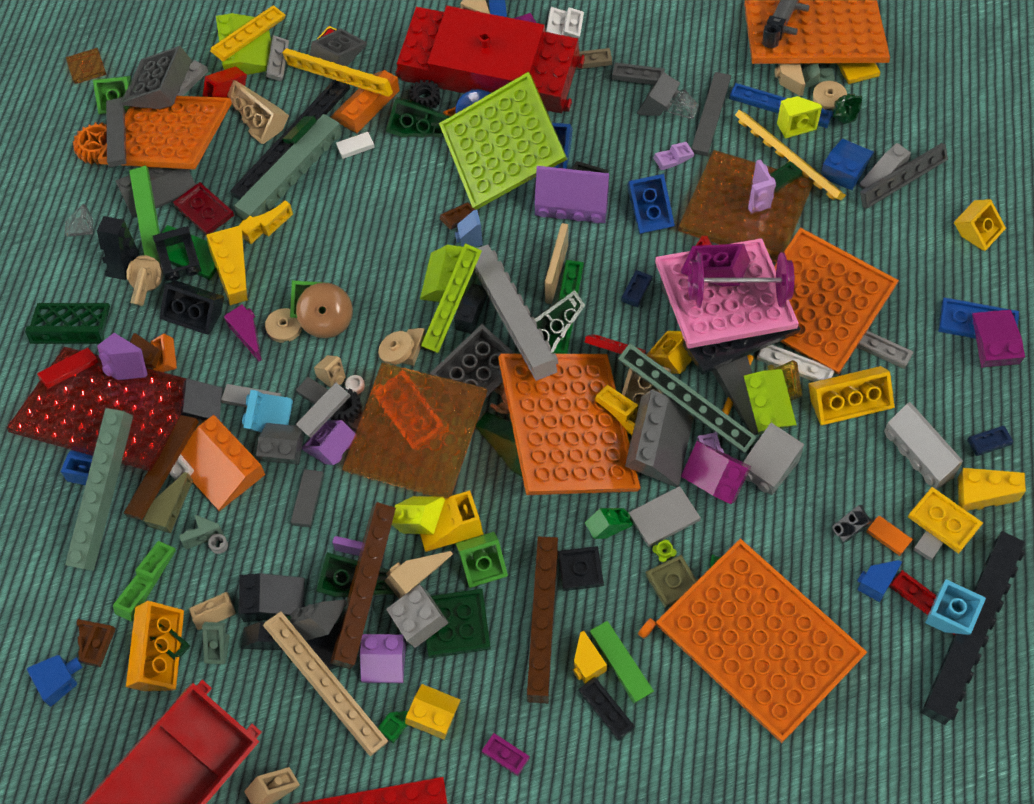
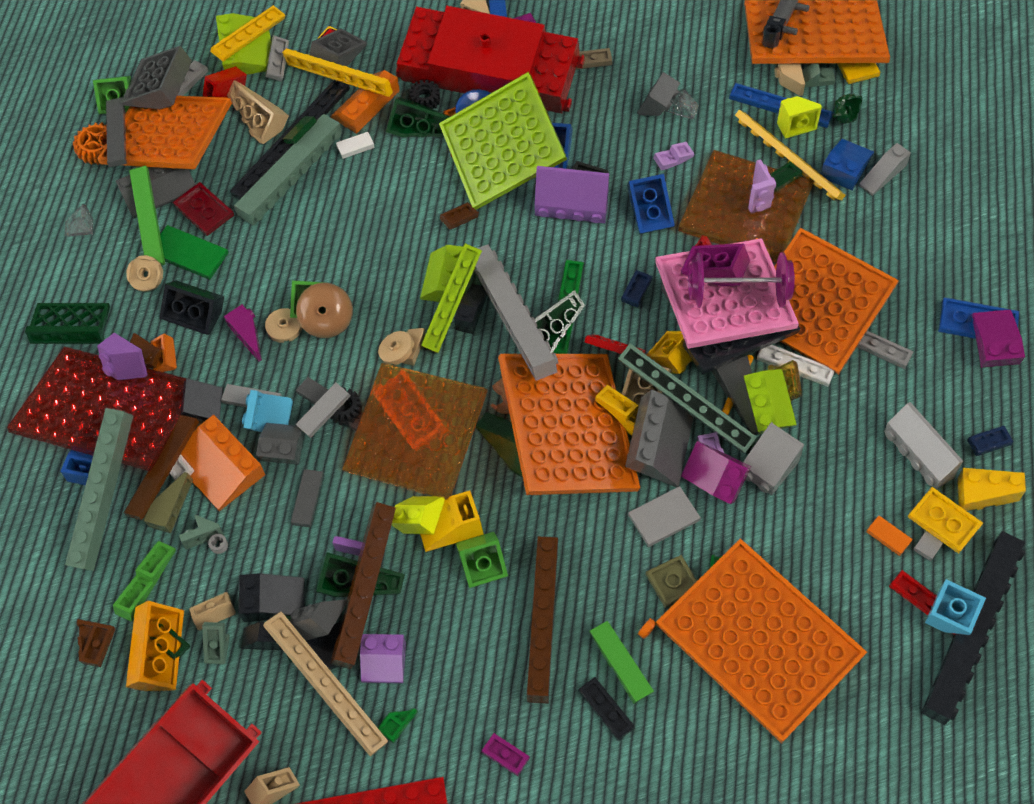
blue torso [27,655,83,707] -> none
red tile [37,348,99,389] -> none
clear orange tile [66,48,107,84] -> none
black wedge [97,216,139,280] -> none
tan slope [130,268,152,306] -> none
black panel [152,226,202,281] -> none
yellow wedge [206,225,248,305] -> none
yellow slope [240,200,293,244] -> none
medium lavender slope [302,420,357,465] -> none
tan slope [314,355,346,388] -> none
white tile [345,375,365,394] -> none
tan slope [385,551,453,599] -> none
light grey brick [386,584,448,648] -> none
yellow slope [405,684,461,740] -> none
dark green plate [426,588,491,658] -> none
dark grey slope [428,324,515,412] -> none
medium blue slope [455,210,483,247] -> none
tan tile [545,223,568,304] -> none
white slope [546,7,584,39] -> none
black tile [558,546,604,591] -> none
yellow slope [573,631,607,684] -> none
green slope [584,508,633,539] -> none
dark grey plate [612,62,665,85] -> none
lime plate [652,540,677,563] -> none
dark grey tile [691,72,731,156] -> none
yellow slope [808,366,895,426] -> none
tan plate [812,81,847,111] -> none
black hips [832,505,872,542] -> none
blue slope [857,560,902,602] -> none
dark grey tile [860,143,948,209] -> none
yellow slope [954,199,1006,251] -> none

